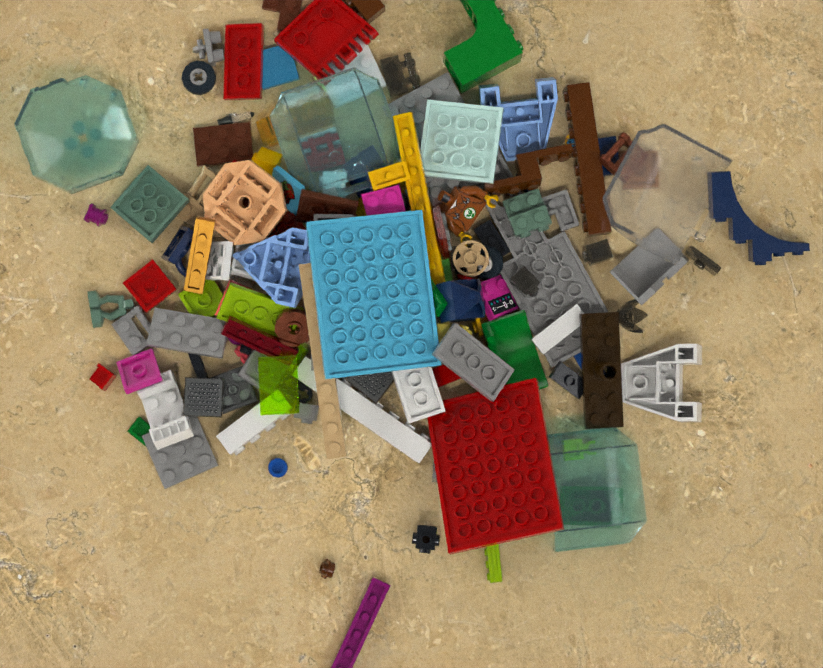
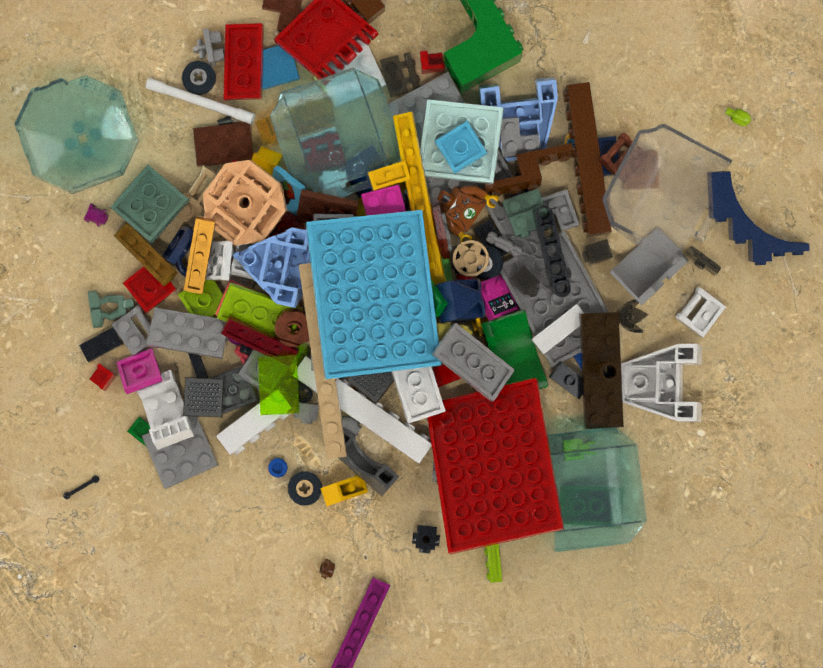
none -> black hinge [63,475,100,500]
none -> black plate [79,327,123,363]
none -> pearl gold plate [114,223,178,286]
none -> white piece [146,78,255,124]
none -> black bush [288,471,322,506]
none -> yellow slope [320,476,368,506]
none -> dark grey arch [324,427,399,496]
none -> light grey piece [342,416,362,437]
none -> red panel [420,51,445,74]
none -> medium azure tile [435,121,488,174]
none -> light grey axle [486,232,522,257]
none -> light grey plate [500,117,540,157]
none -> black beam [532,204,571,297]
none -> white plate [675,287,726,338]
none -> lime cylinder [725,107,751,126]

